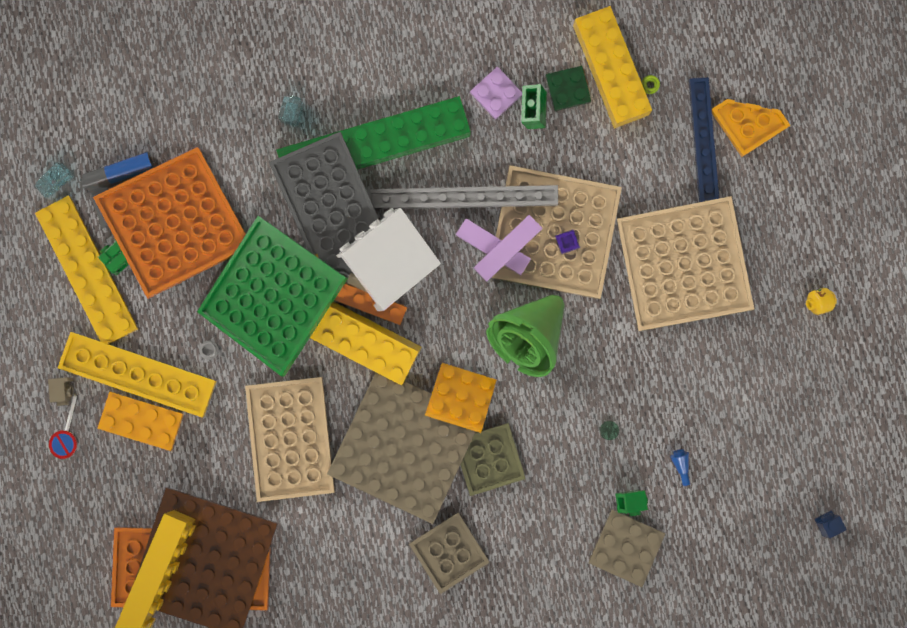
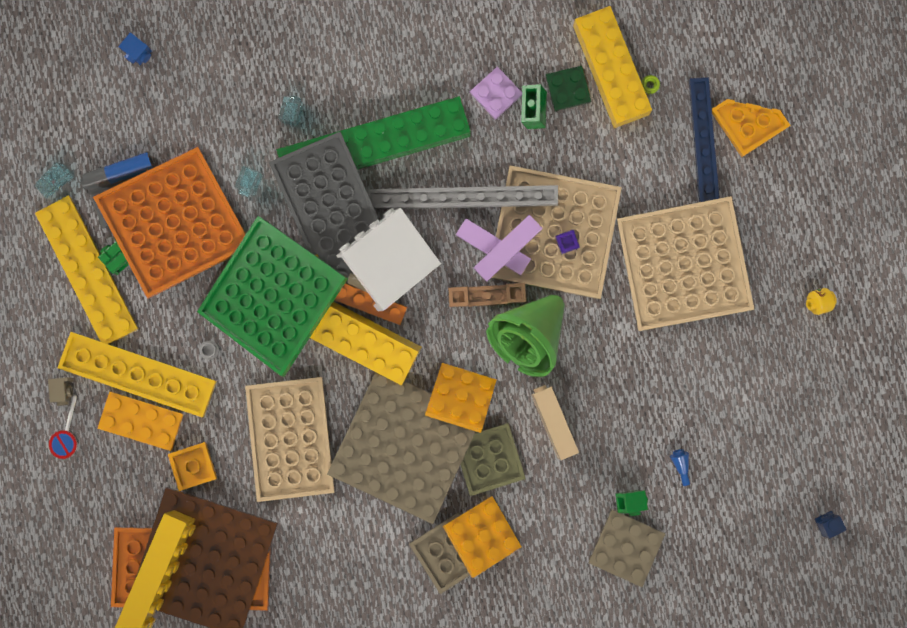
clear green tile [599,421,619,440] -> none
none -> blue brick [118,32,152,65]
none -> light orange plate [168,442,218,491]
none -> clear light blue brick [234,166,263,198]
none -> light orange plate [443,496,522,578]
none -> medium nougat slope [448,283,526,307]
none -> tan brick [531,385,579,460]

